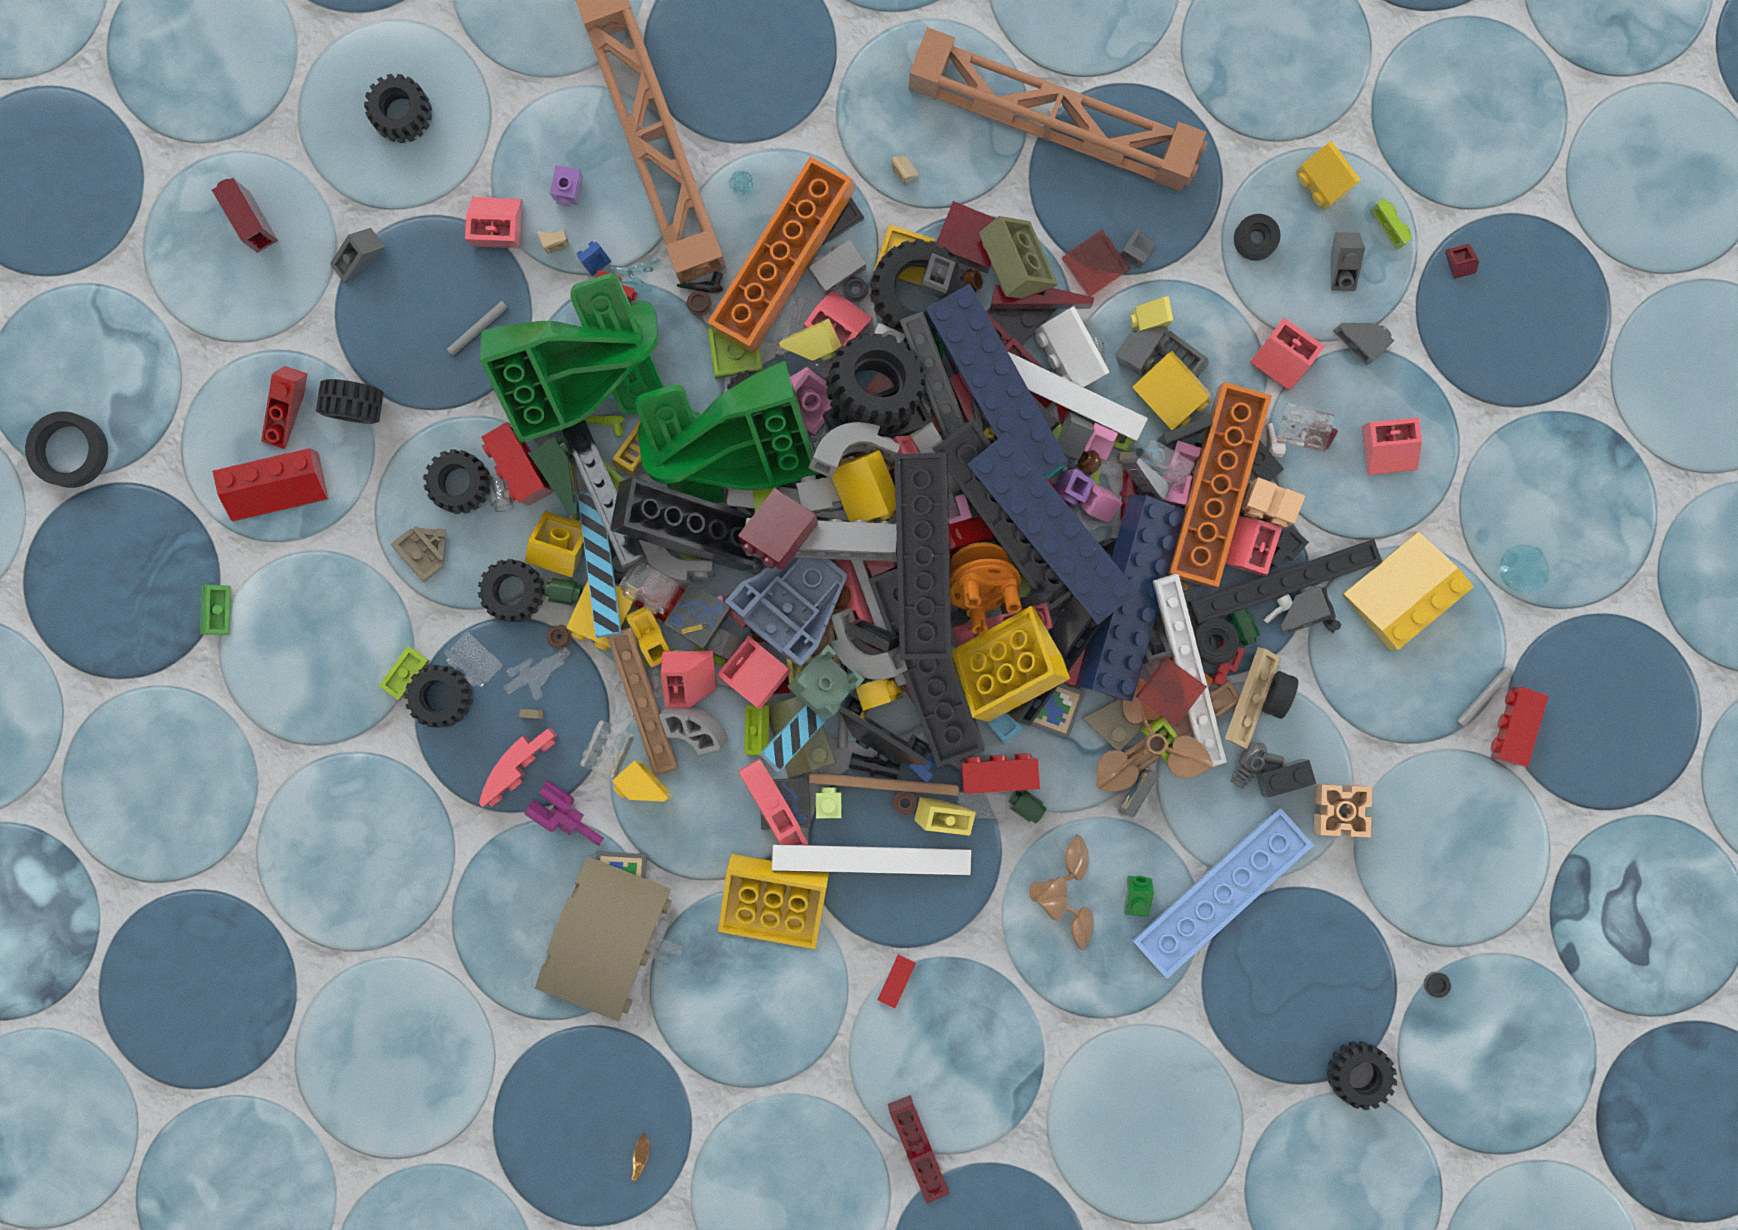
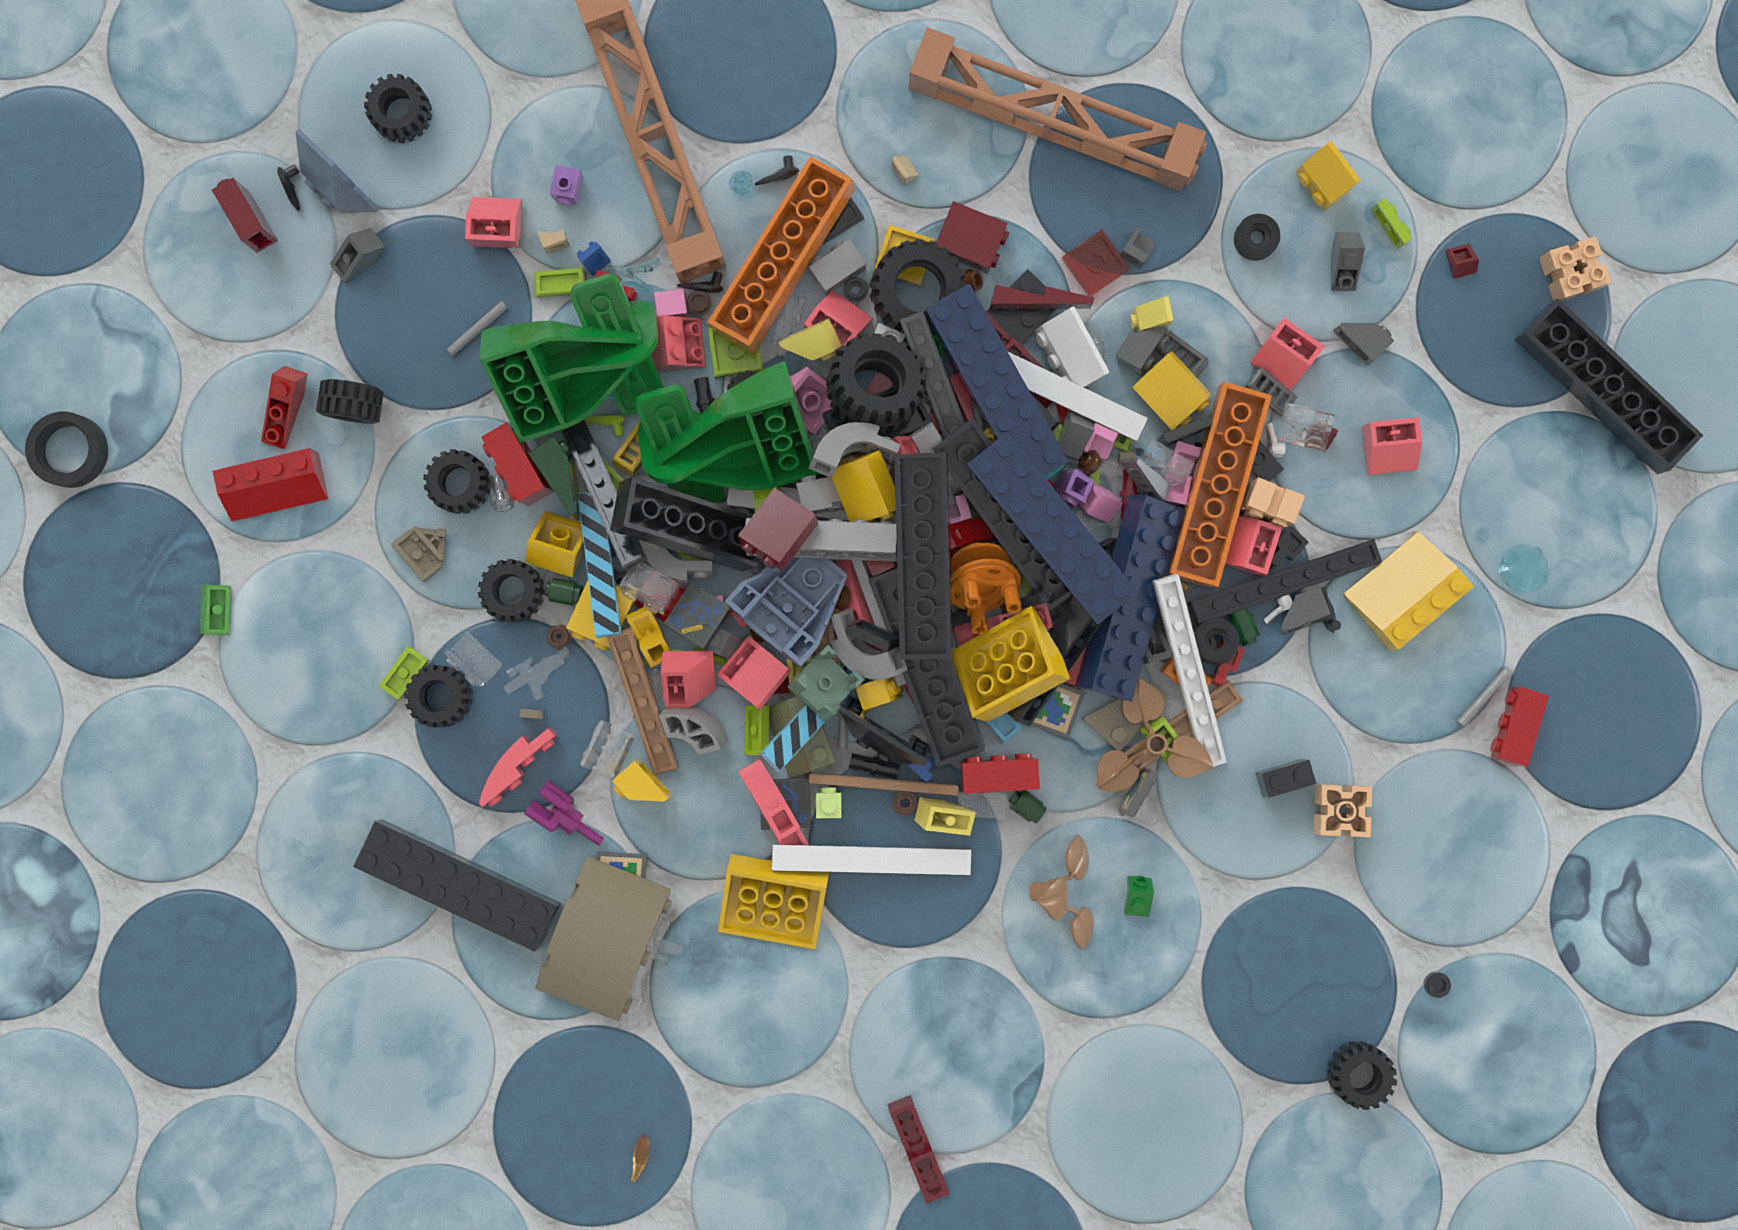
red piece [877,954,916,1008] -> none
dark grey slope [918,253,955,299] -> none
olive slope [979,216,1058,298] -> none
light blue plate [1132,807,1314,979] -> none
clear red tile [1136,657,1207,727] -> none
tan plate [1225,647,1280,749] -> none
dark grey piece [1230,742,1284,789] -> none
black tyre [1262,671,1298,719] -> none
none -> black bar [277,164,300,211]
none -> sand blue wedge [295,129,379,213]
none -> black brick [353,819,561,952]
none -> lime tile [534,267,585,298]
none -> coral slope [651,315,706,372]
none -> bright pink panel [654,289,689,318]
none -> black pin [693,377,715,414]
none -> black bar [754,155,800,186]
none -> dark grey slope [1244,367,1297,417]
none -> black brick [1514,298,1703,475]
none -> light nougat brick [1539,236,1612,301]

